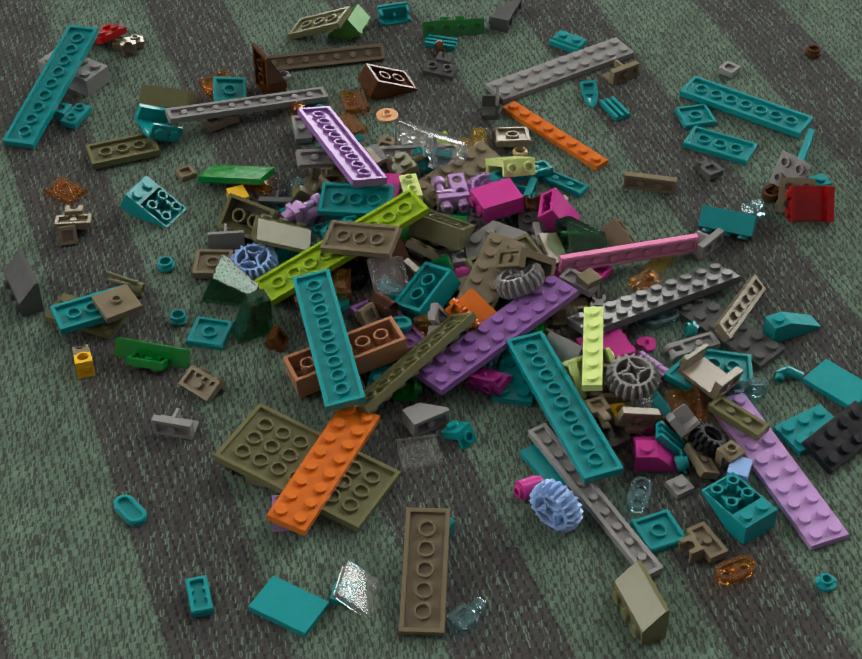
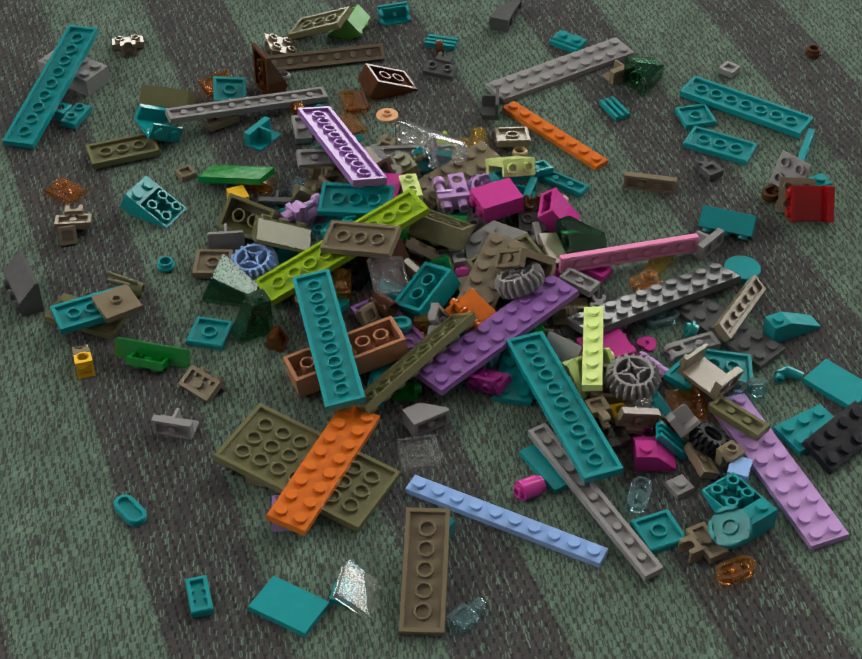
red plate [94,23,128,44] -> none
teal plate [169,309,188,325] -> none
green bracket [422,16,485,38] -> none
teal bracket [441,420,477,450] -> none
light blue gear [529,478,584,534] -> none
dark tan tile [576,267,603,290] -> none
teal plate [580,80,598,108] -> none
dark tan panel [598,218,637,247] -> none
olive slope [611,560,670,645] -> none
teal plate [674,450,690,475] -> none
clear light blue tile [740,198,765,219] -> none
teal plate [815,573,837,593] -> none
none -> teal panel [244,116,281,151]
none -> dark tan hinge [264,33,297,55]
none -> light blue plate [405,475,608,568]
none -> clear green slope [623,55,664,97]
none -> teal tile [708,506,752,549]
none -> teal tile [724,256,761,284]

